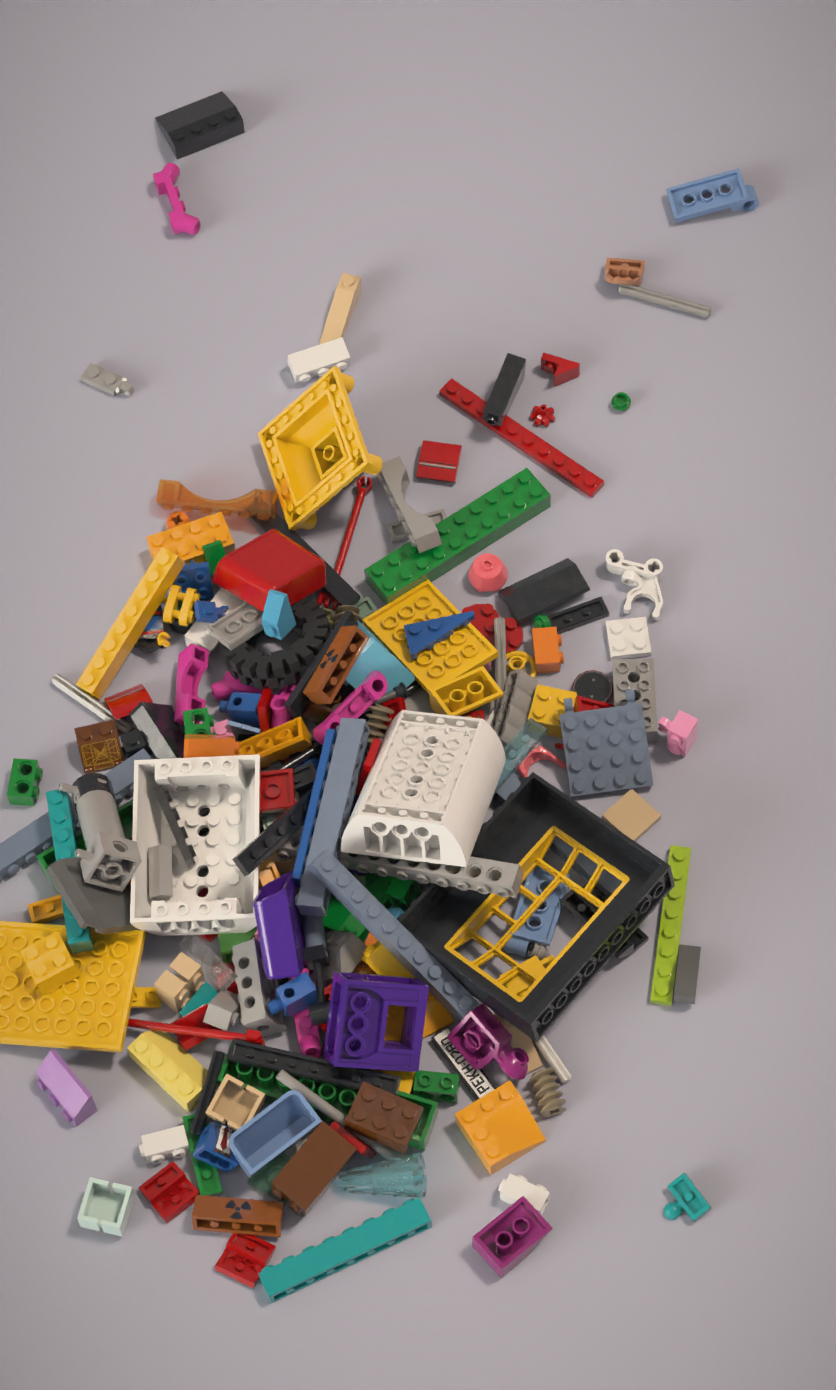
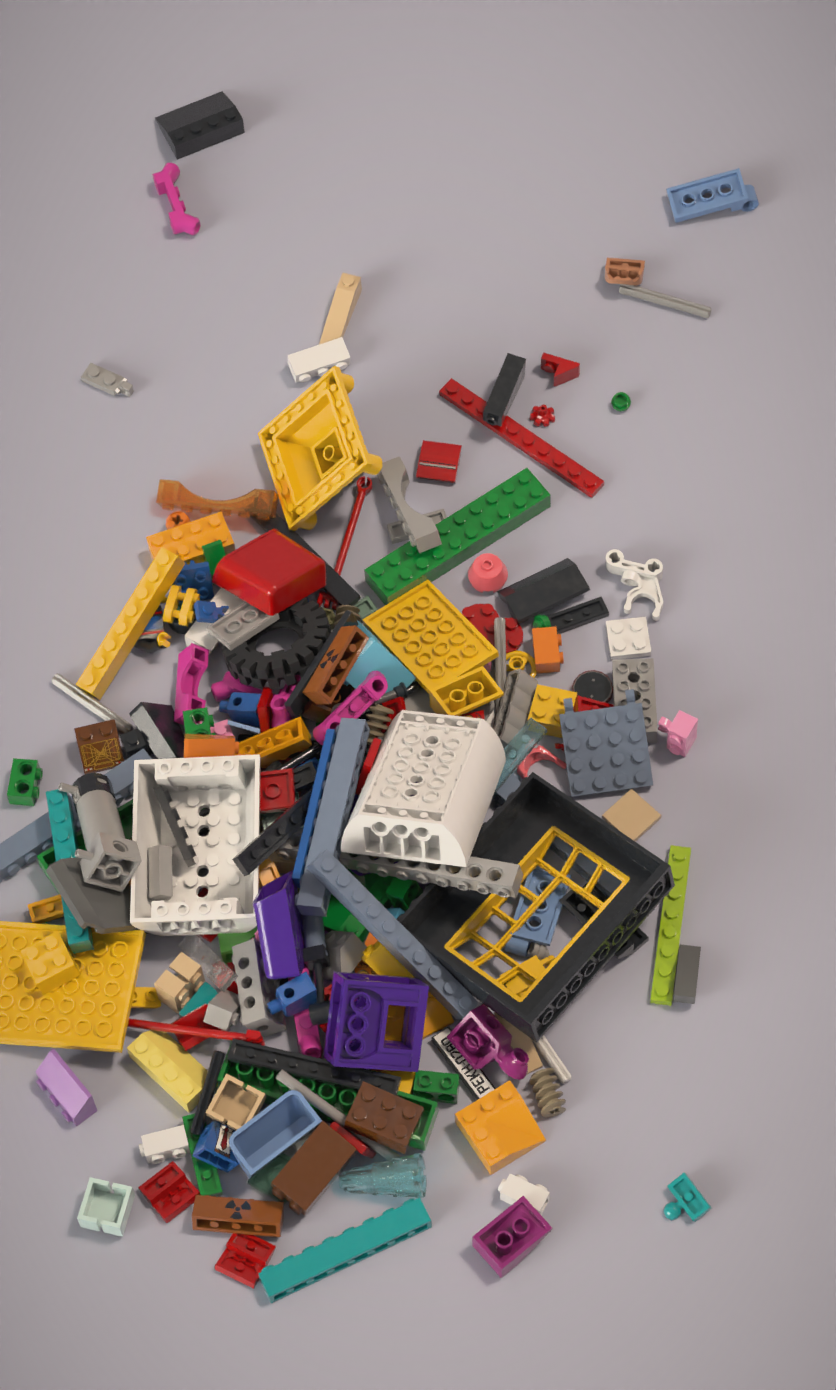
red slope [104,684,153,720] -> none
dark azure slope [261,589,296,640] -> none
blue wing [404,611,475,660] -> none

